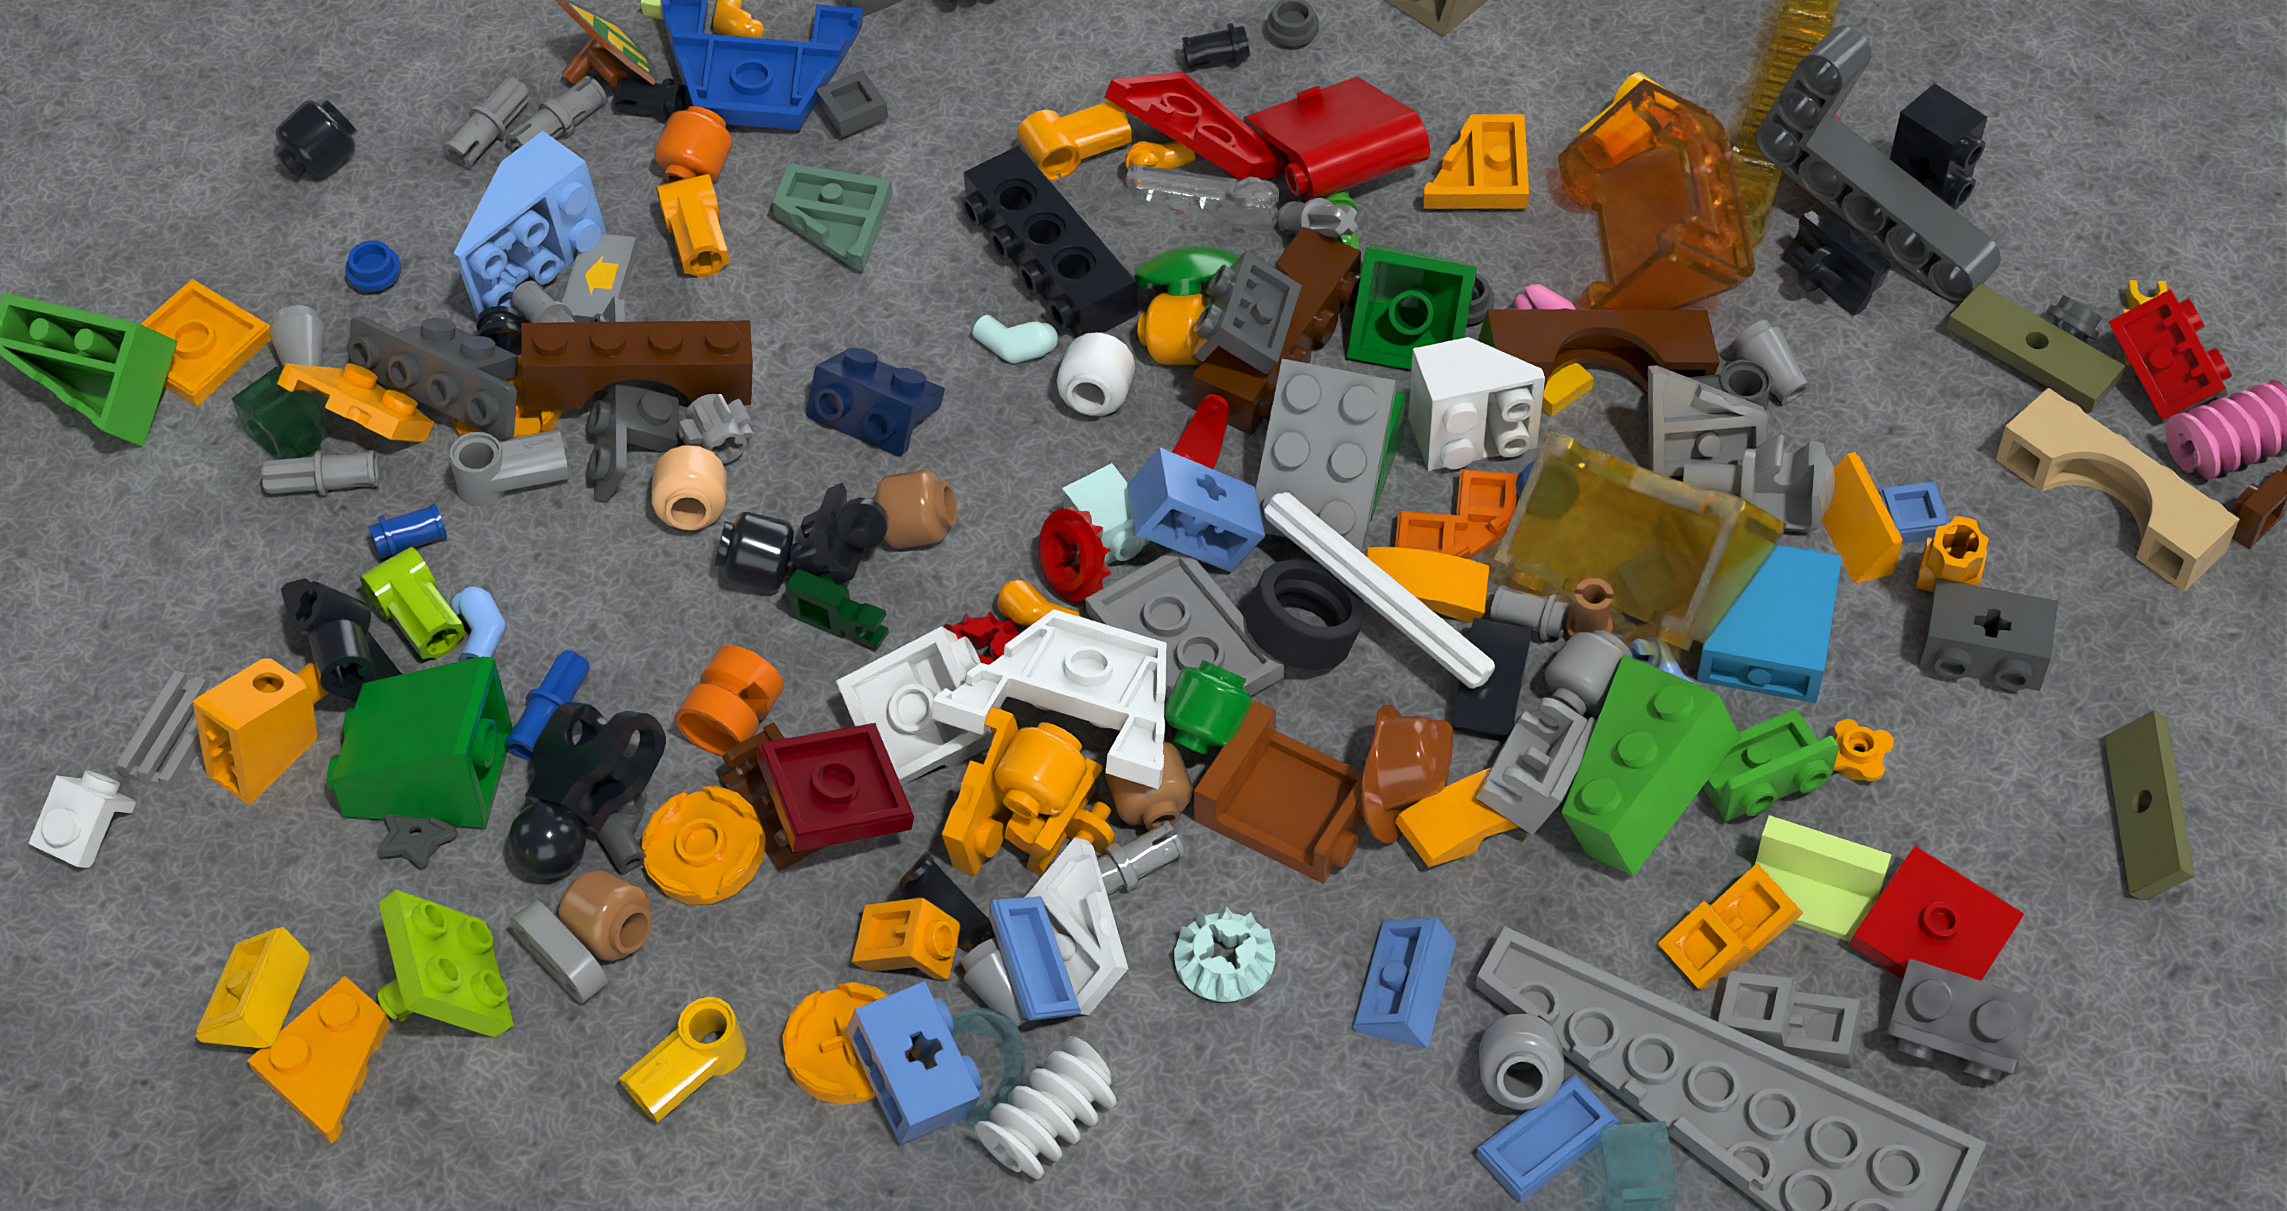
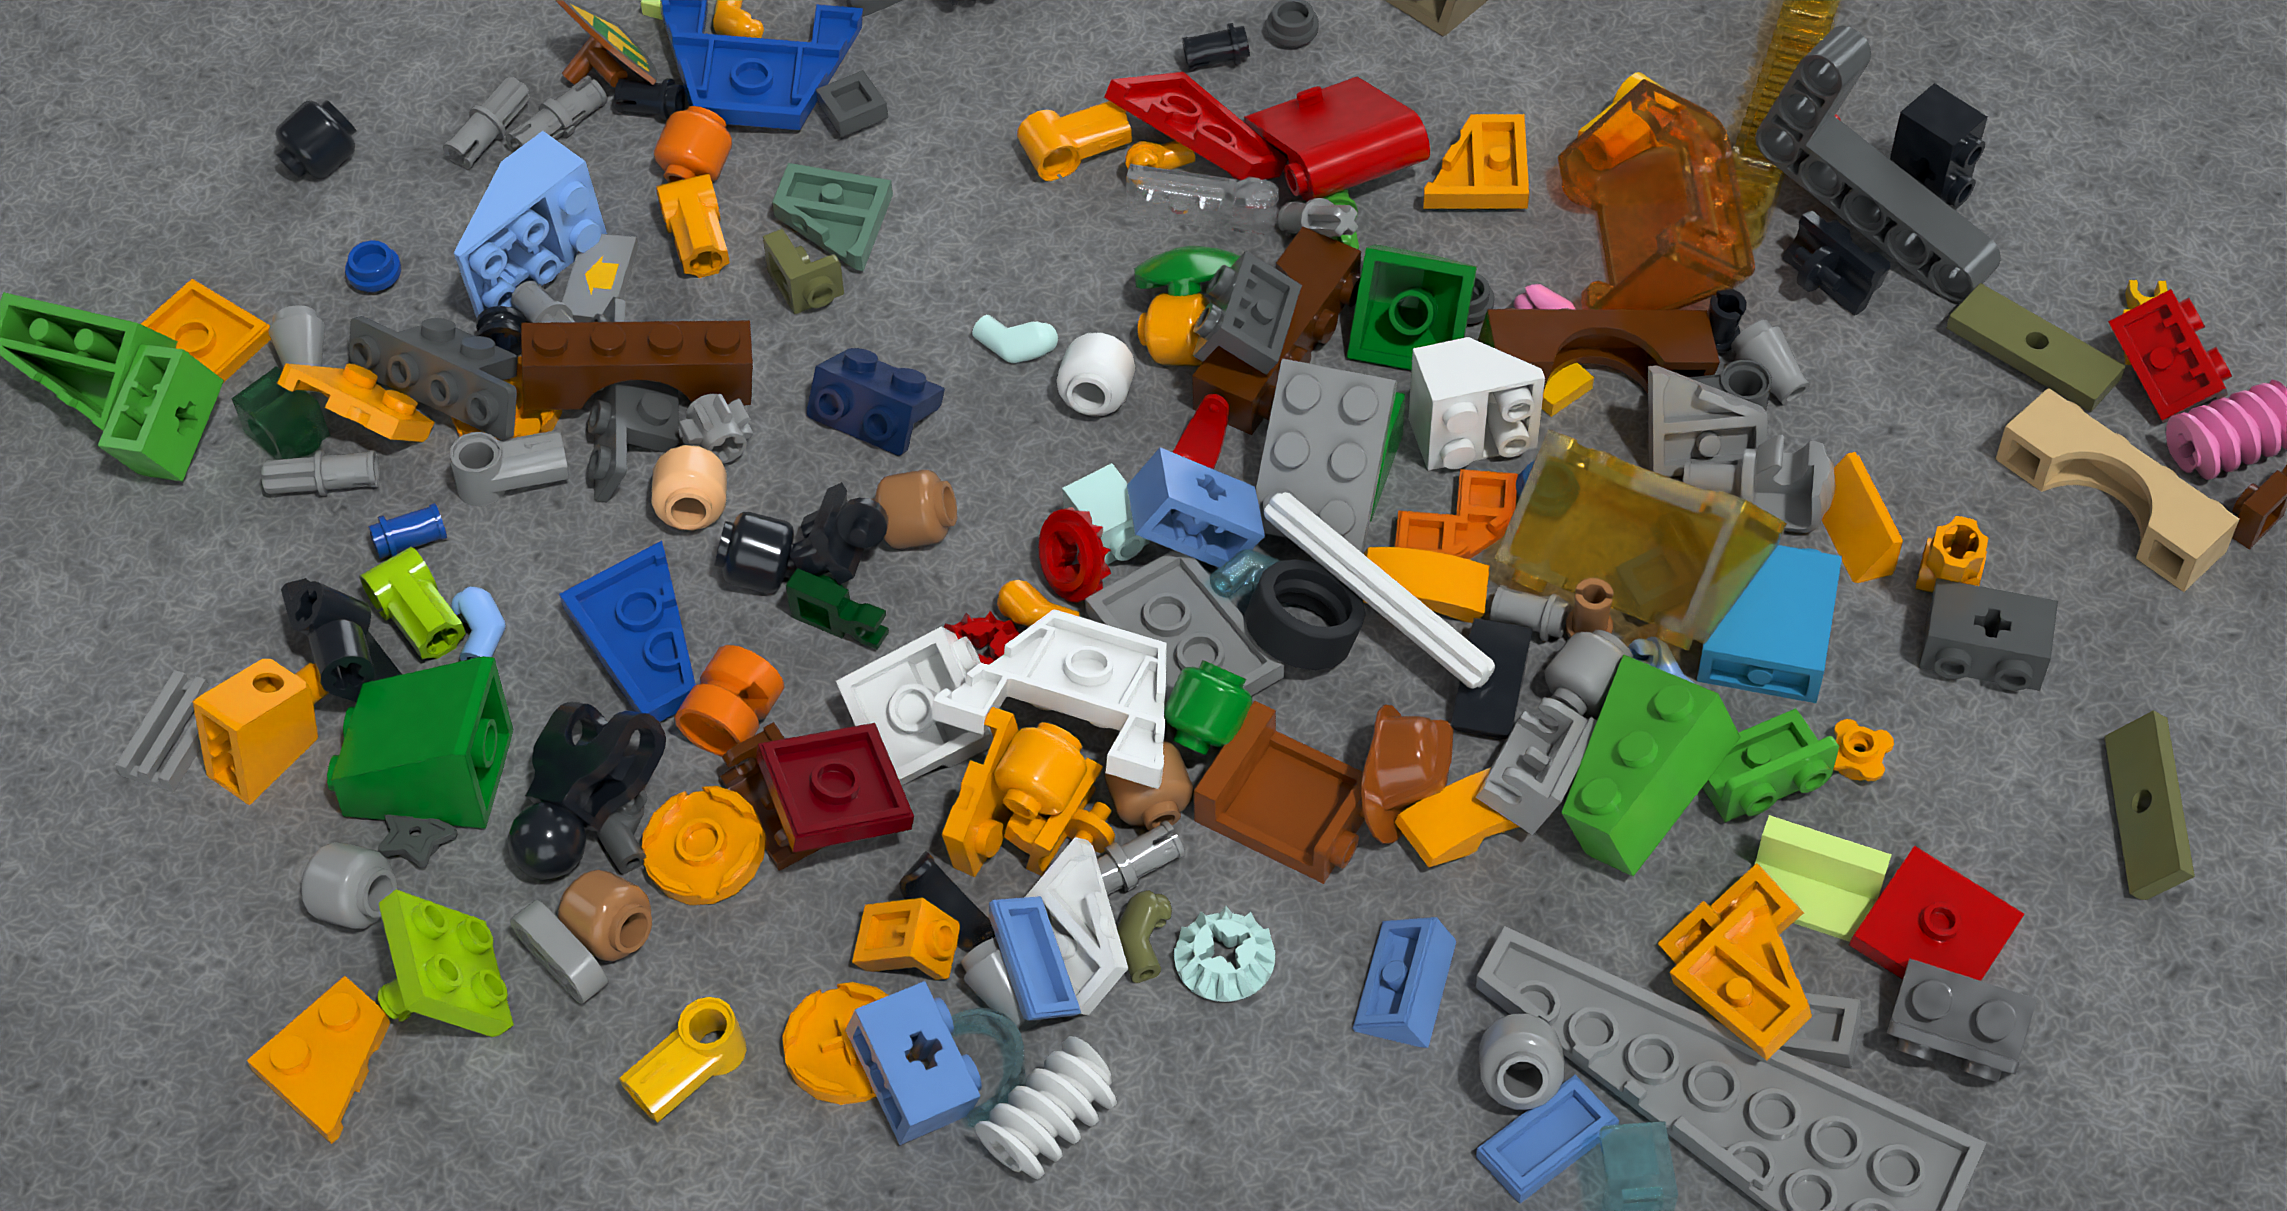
white bracket [28,771,137,868] -> none
yellow slope [195,927,310,1048] -> none
blue axle [504,650,590,762] -> none
black brick [962,145,1138,337] -> none
medium blue tile [1878,481,1949,543] -> none
dark grey plate [2046,295,2102,340] -> none
none -> bright green brick [98,344,224,482]
none -> light grey head [301,842,397,929]
none -> blue wing [559,541,696,722]
none -> olive bracket [763,228,844,314]
none -> olive arm [1117,890,1172,983]
none -> clear light blue arm [1210,549,1280,598]
none -> light orange wing [1670,889,1812,1061]
none -> black pin [1707,288,1747,353]

